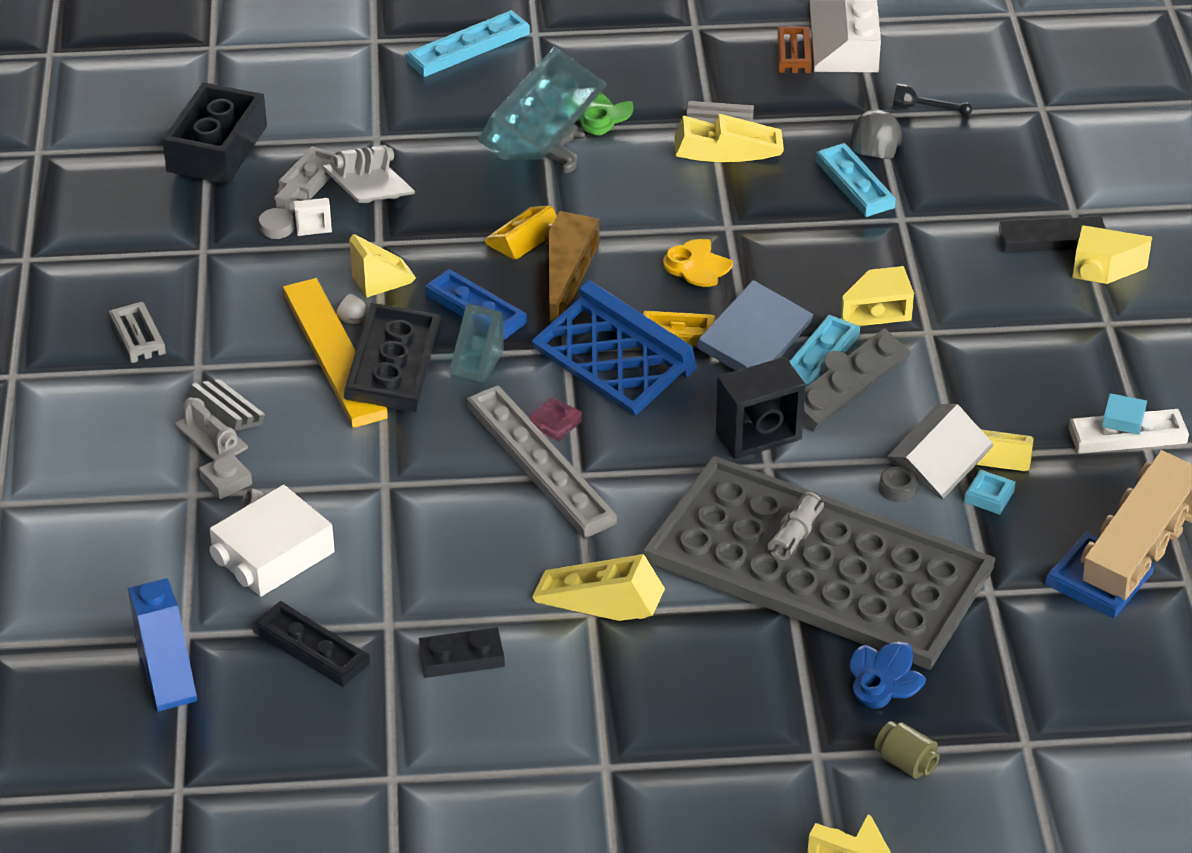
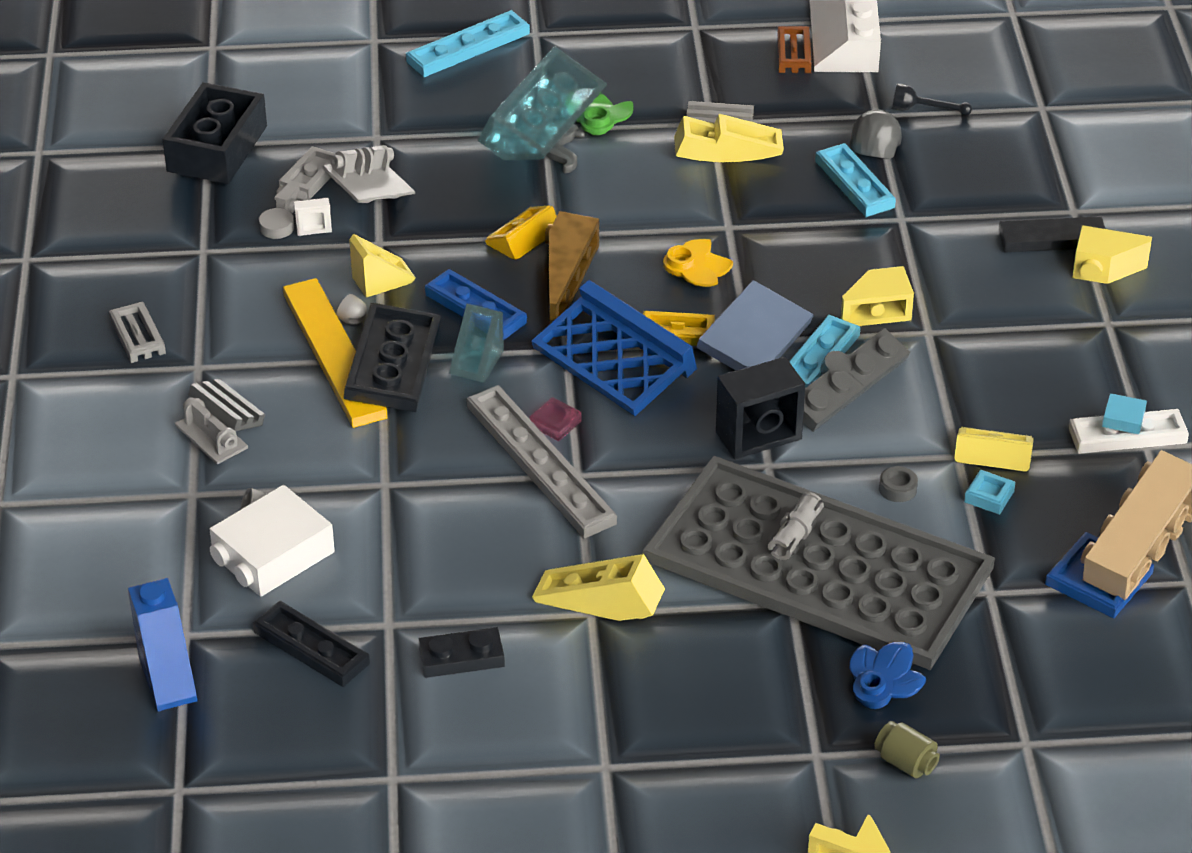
light grey plate [199,452,252,500] -> none
slope [887,404,994,499] -> none

